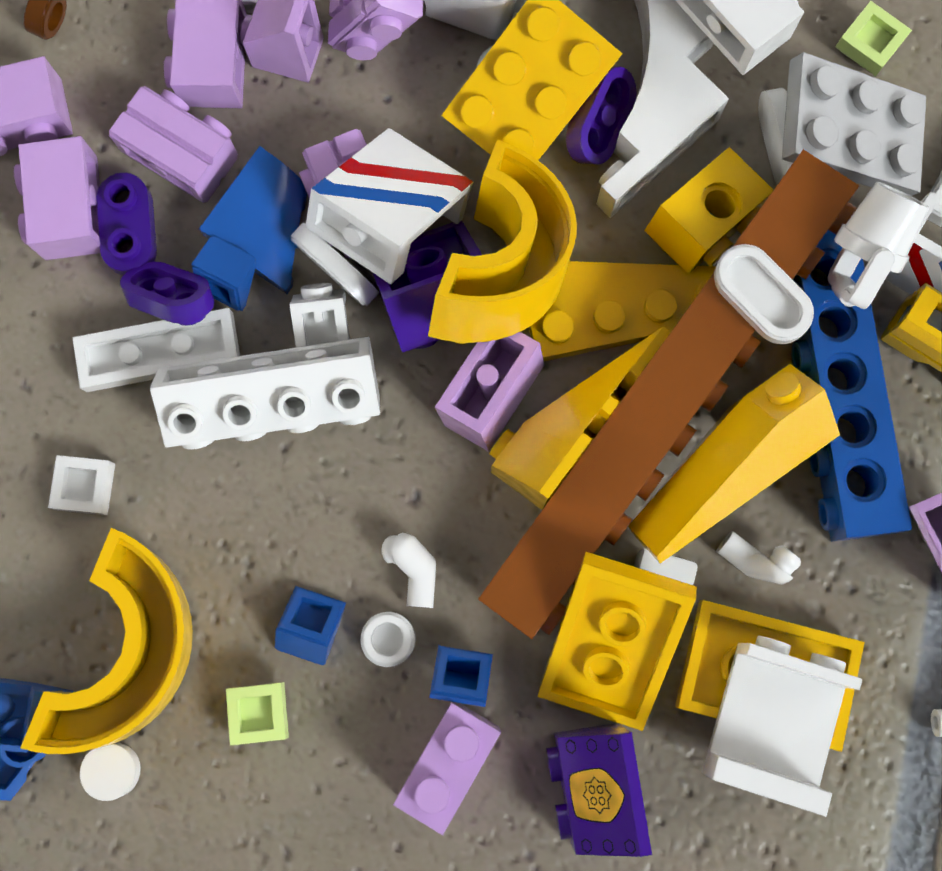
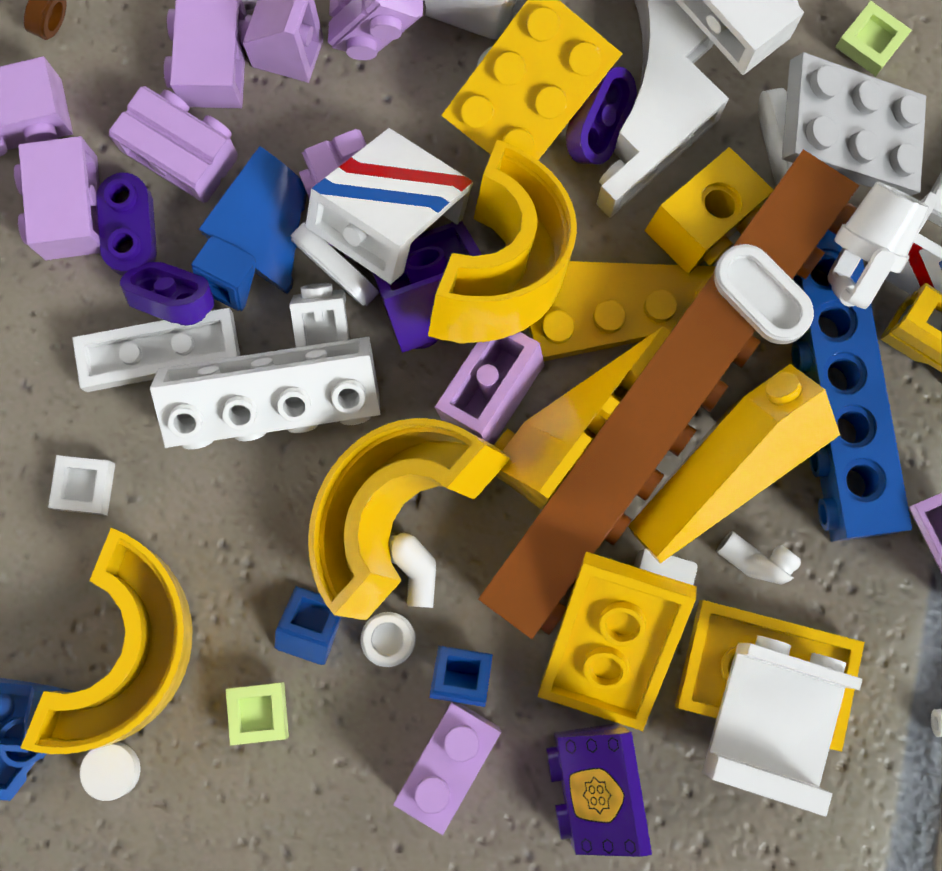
none -> yellow brick [308,418,511,620]

